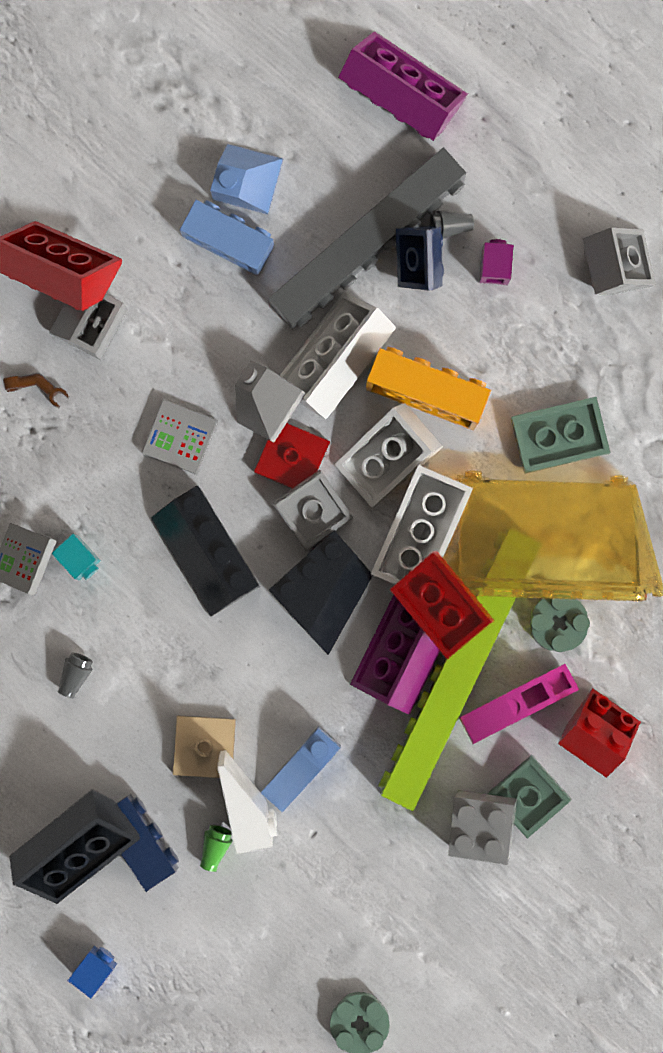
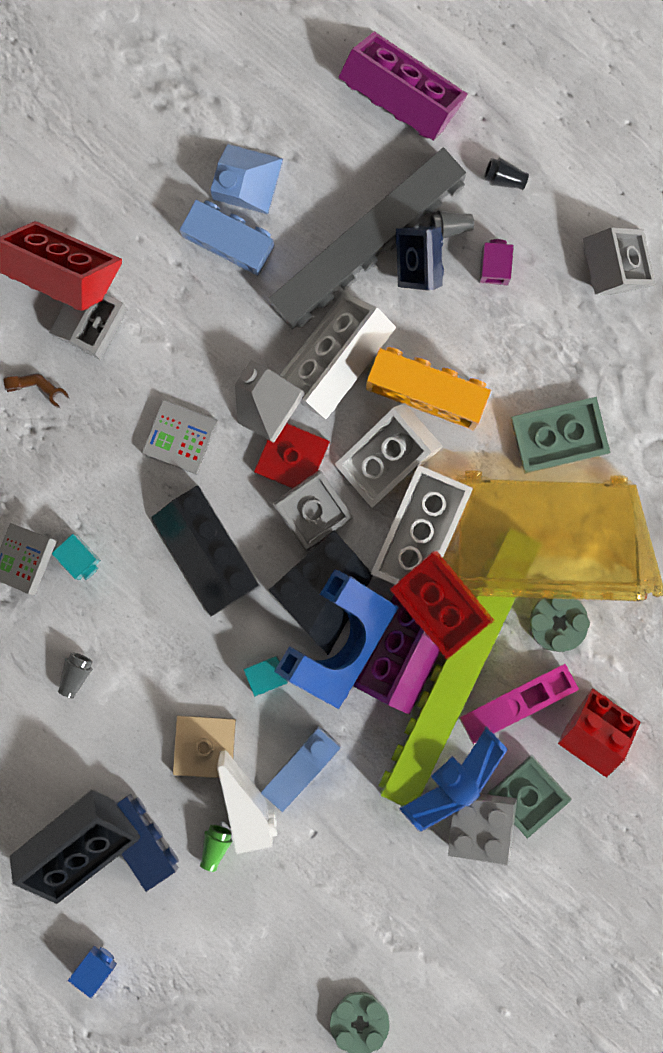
none -> teal brick [243,655,288,697]
none -> blue arch [274,569,399,709]
none -> blue plate [399,726,508,832]
none -> black cone [484,157,529,190]

